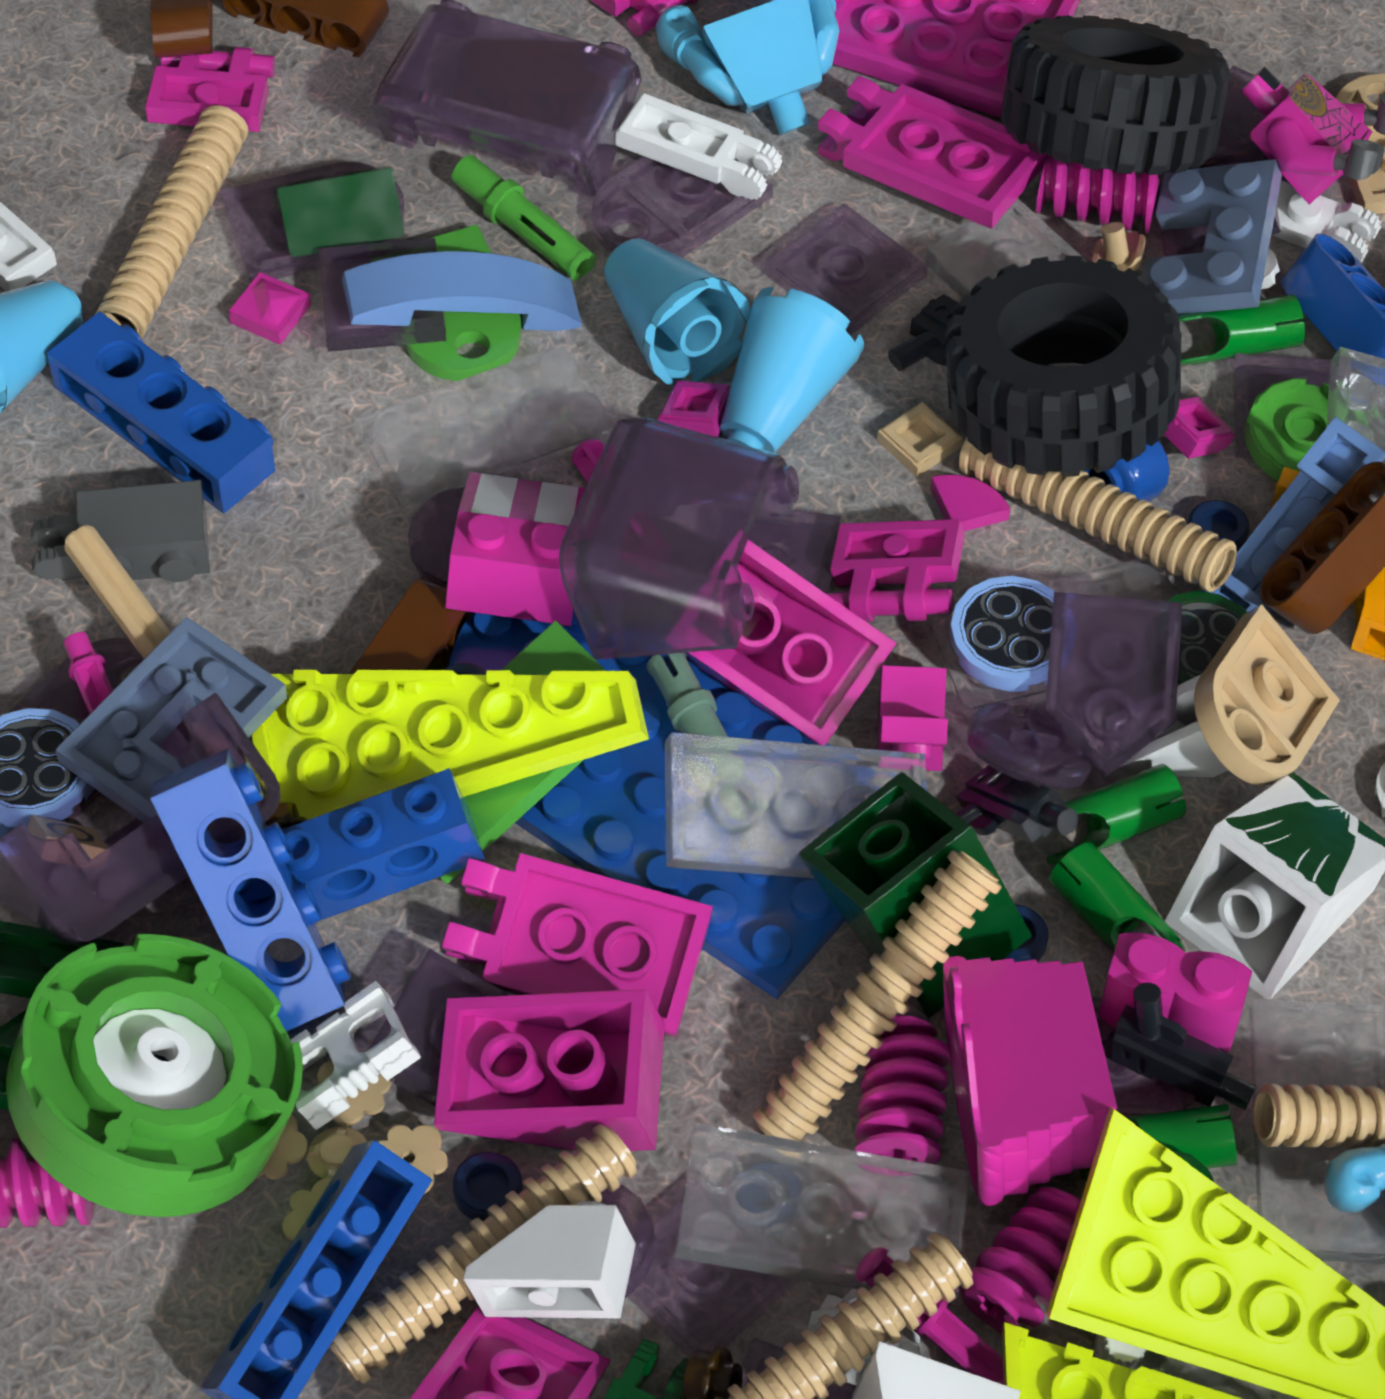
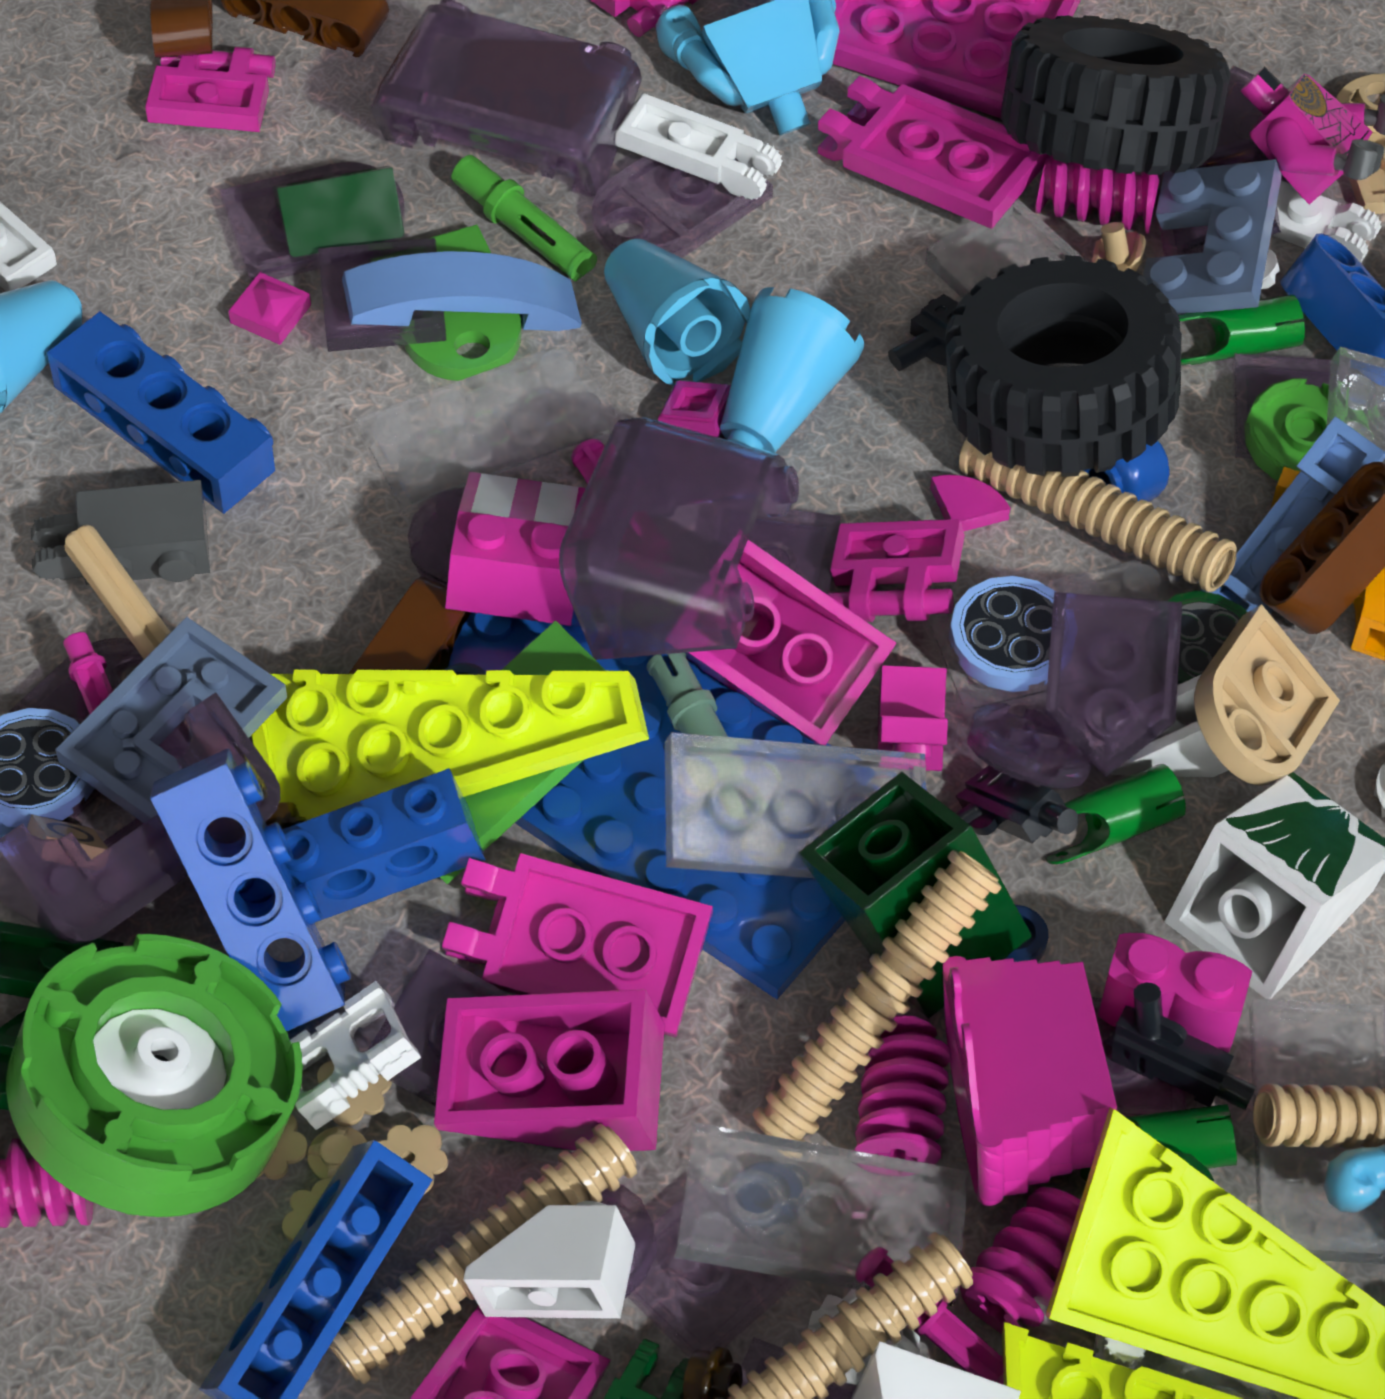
tan piece [95,105,249,339] -> none
dark blue tile [453,1152,523,1221] -> none
clear purple tile [763,203,928,335] -> none
tan tile [877,401,963,477] -> none
green piece [1049,842,1186,952] -> none
dark pink tile [1163,396,1236,459] -> none
dark blue tile [1187,500,1249,554] -> none

